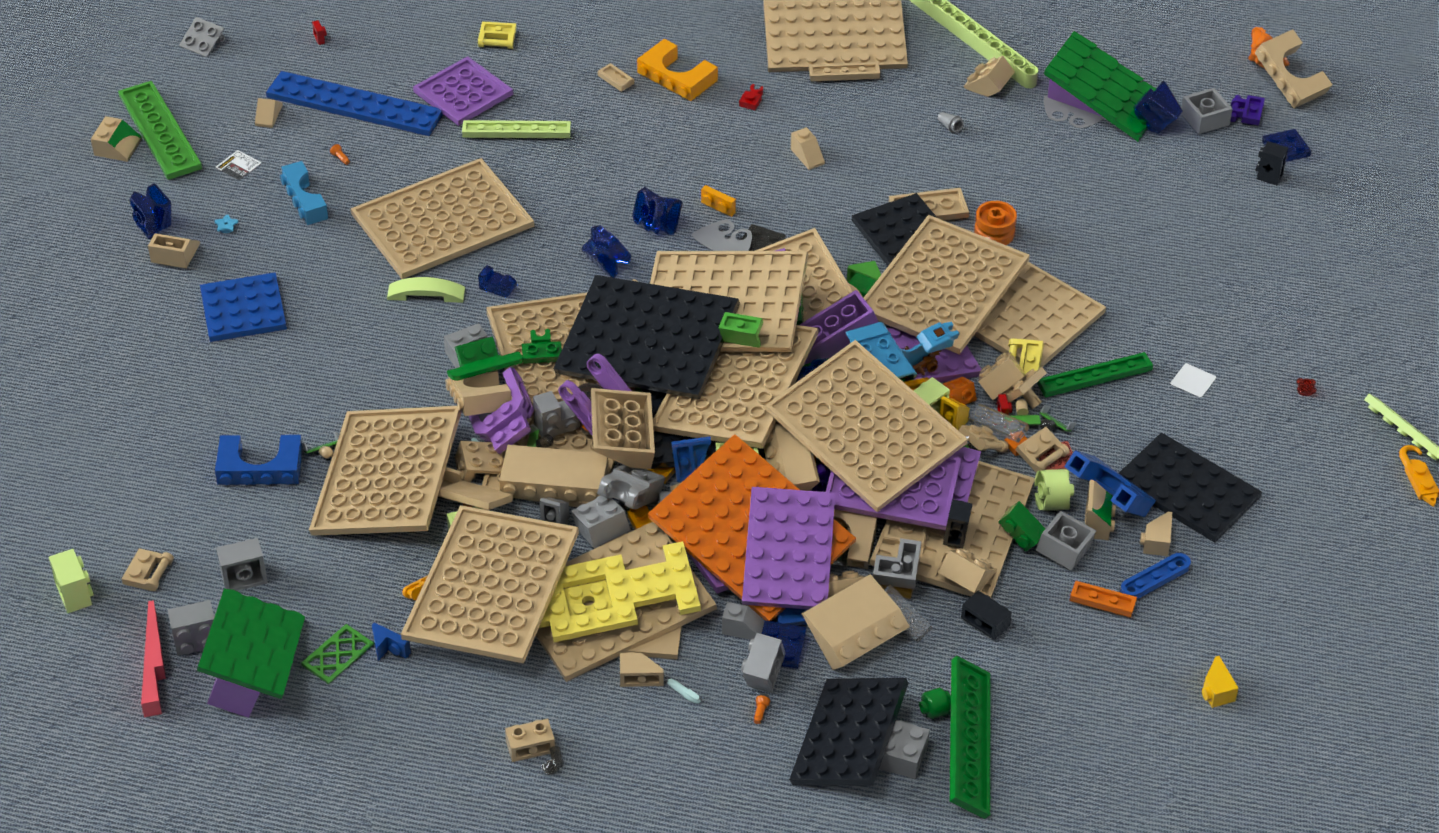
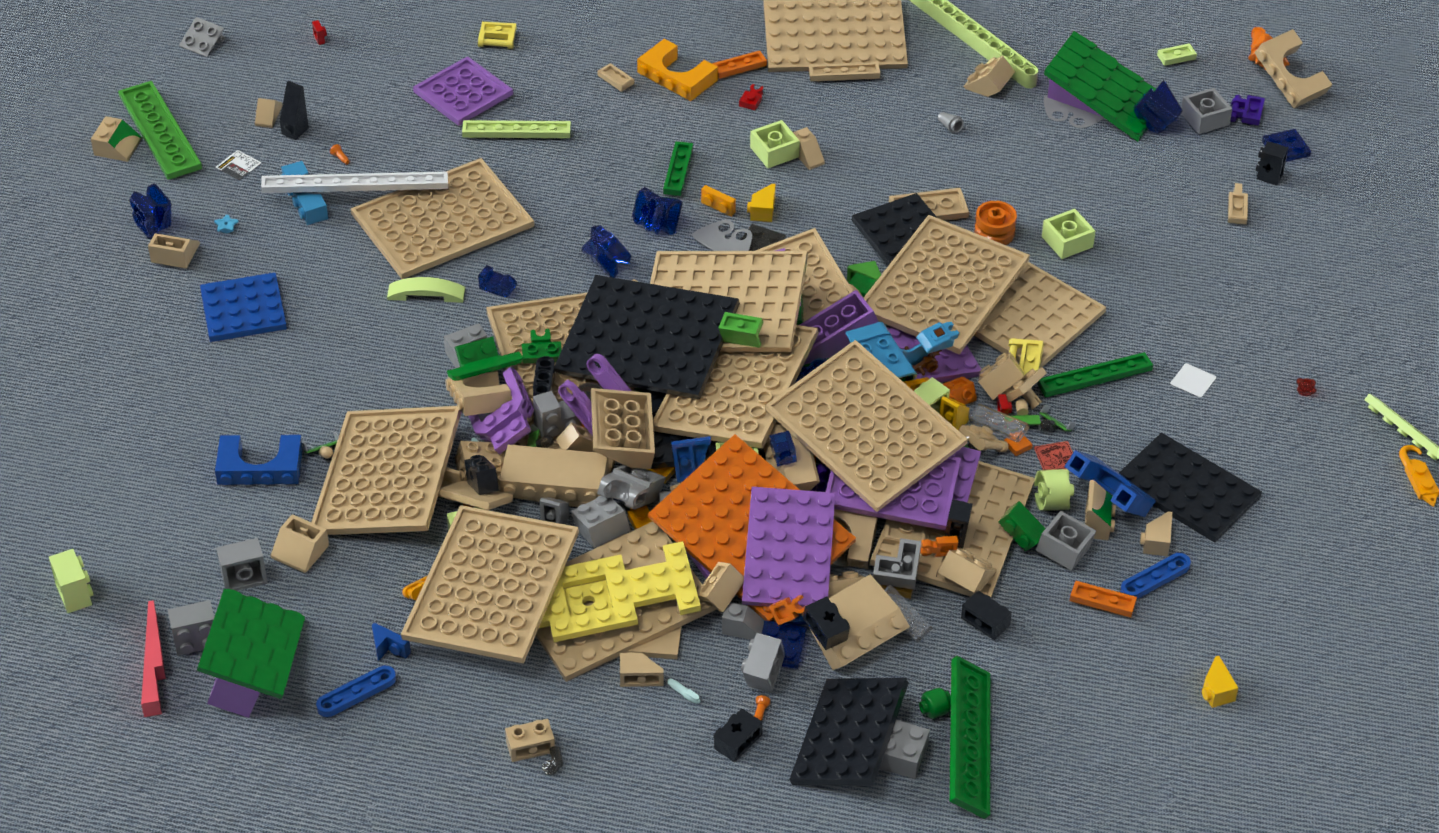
tan plate [122,548,174,591] -> none
blue plate [266,71,443,136] -> none
bright green window [301,624,374,684] -> none
tan plate [1016,427,1070,473] -> none
none -> white plate [261,172,448,194]
none -> tan slope [271,514,329,573]
none -> black slope [280,81,309,140]
none -> blue plate [316,665,396,717]
none -> black brick [464,455,499,495]
none -> black beam [533,356,555,396]
none -> tan slope [556,423,595,452]
none -> green plate [663,141,693,196]
none -> tan panel [697,562,744,612]
none -> orange plate [712,50,767,79]
none -> black brick [713,709,762,763]
none -> yellow slope [747,184,776,222]
none -> yellowish green brick [750,120,800,168]
none -> clear blue brick [769,431,797,467]
none -> orange plate [769,595,807,625]
none -> black brick [803,596,850,650]
none -> orange plate [921,536,958,557]
none -> yellowish green brick [1042,209,1096,259]
none -> yellowish green plate [1157,43,1197,66]
none -> tan hinge [1228,183,1248,224]

